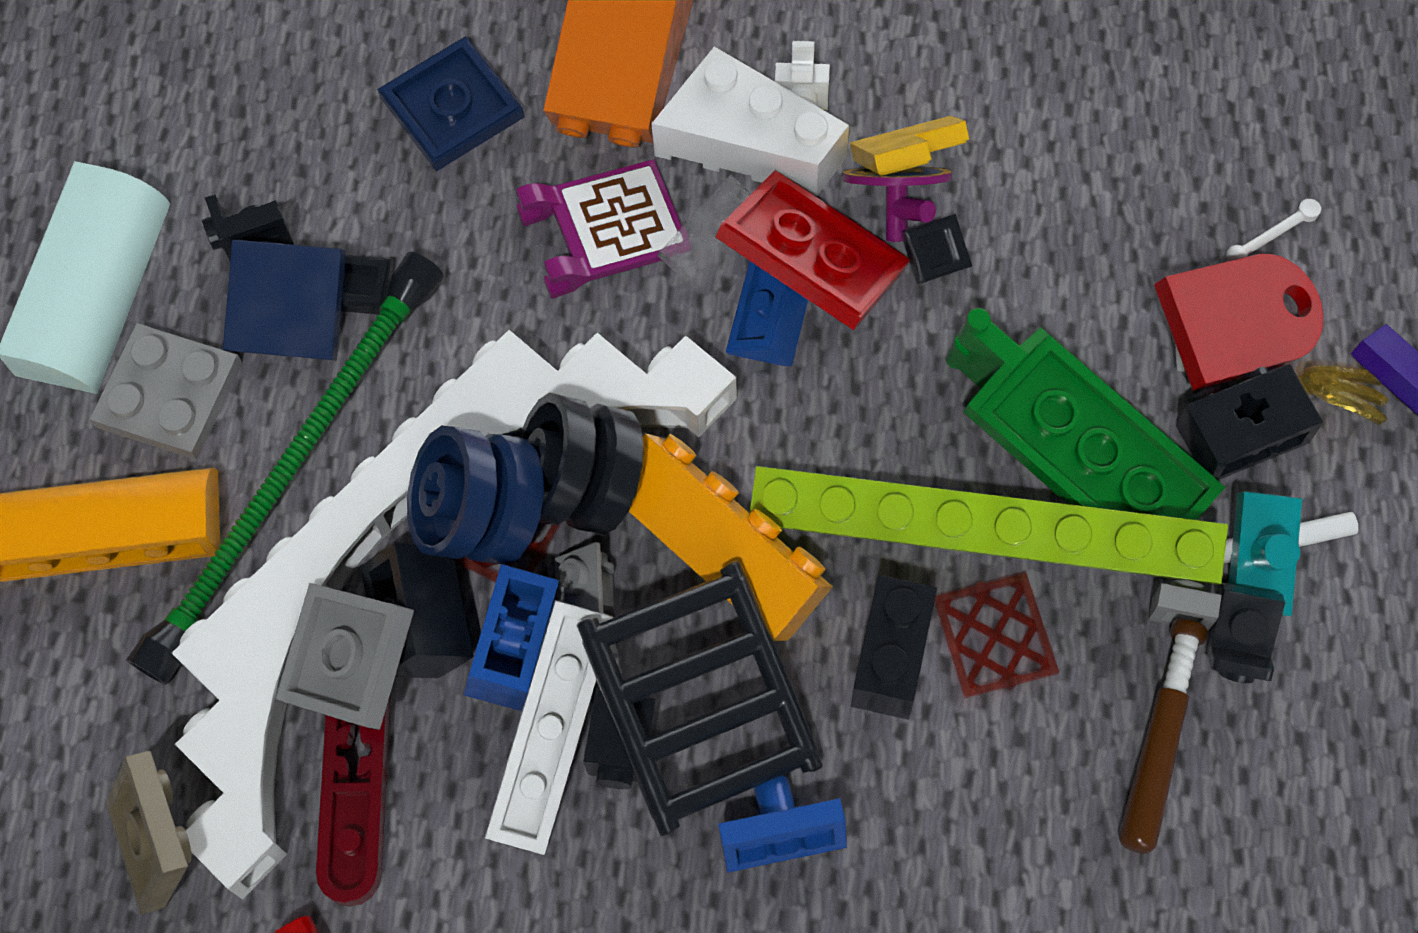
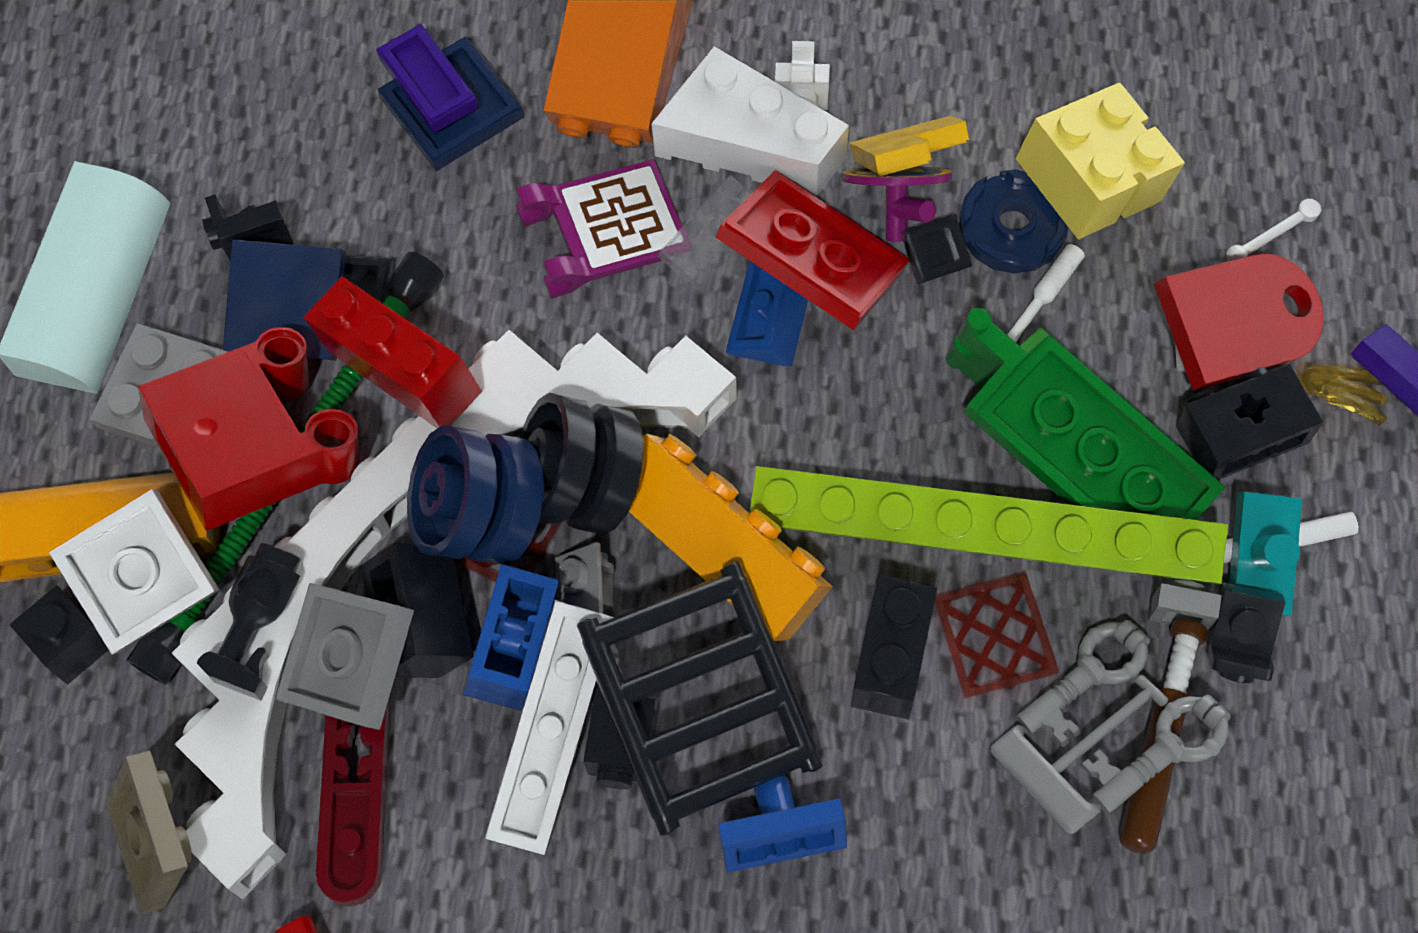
none -> black brick [9,585,109,685]
none -> white plate [49,489,219,654]
none -> red piece [138,327,359,531]
none -> black piece [197,543,301,701]
none -> red brick [303,276,482,428]
none -> dark purple tile [376,24,478,134]
none -> dark blue tile [959,169,1068,274]
none -> light grey piece [990,620,1230,834]
none -> white piece [1007,244,1085,342]
none -> light yellow piece [1015,82,1185,240]

